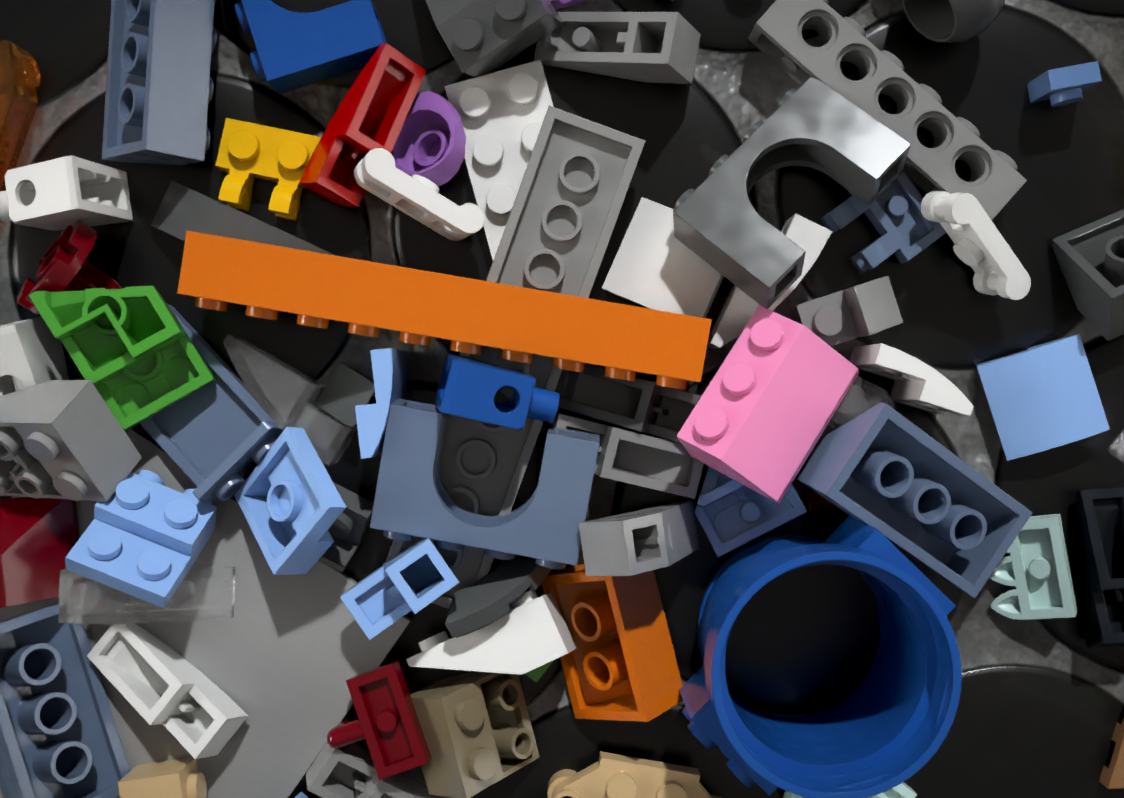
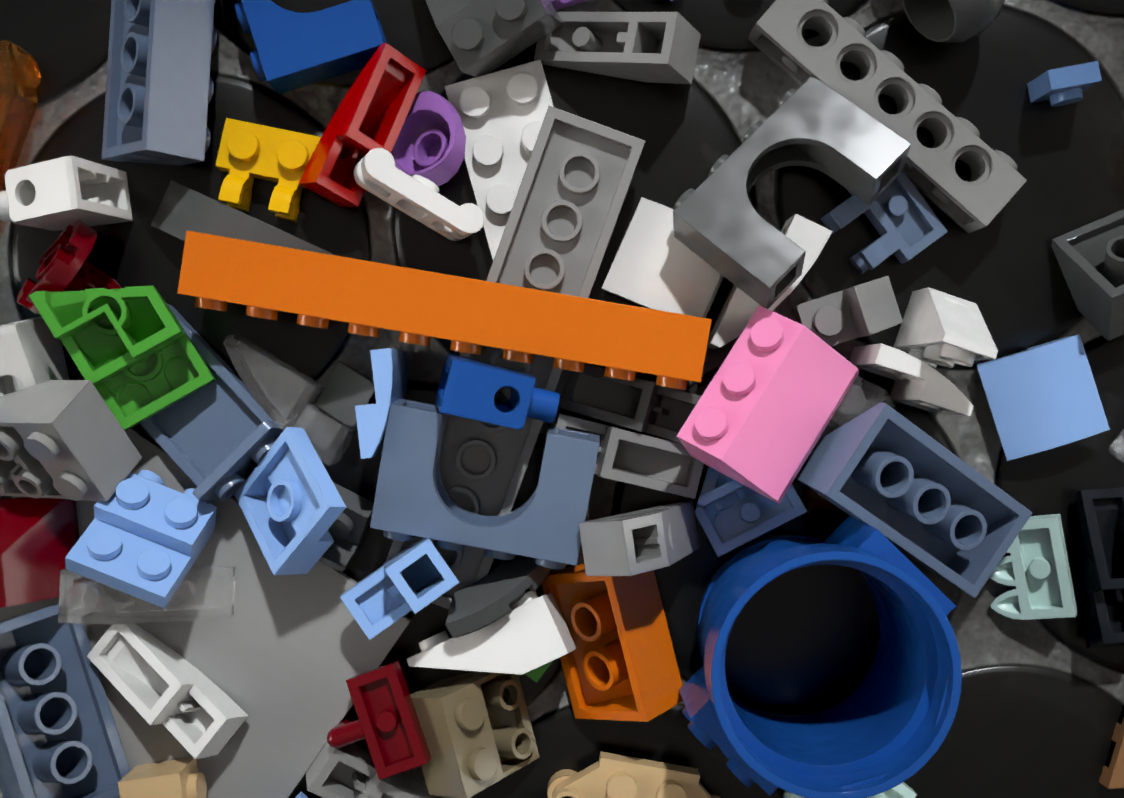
white plate [921,191,1031,300] -> none
none -> white slope [894,287,998,369]

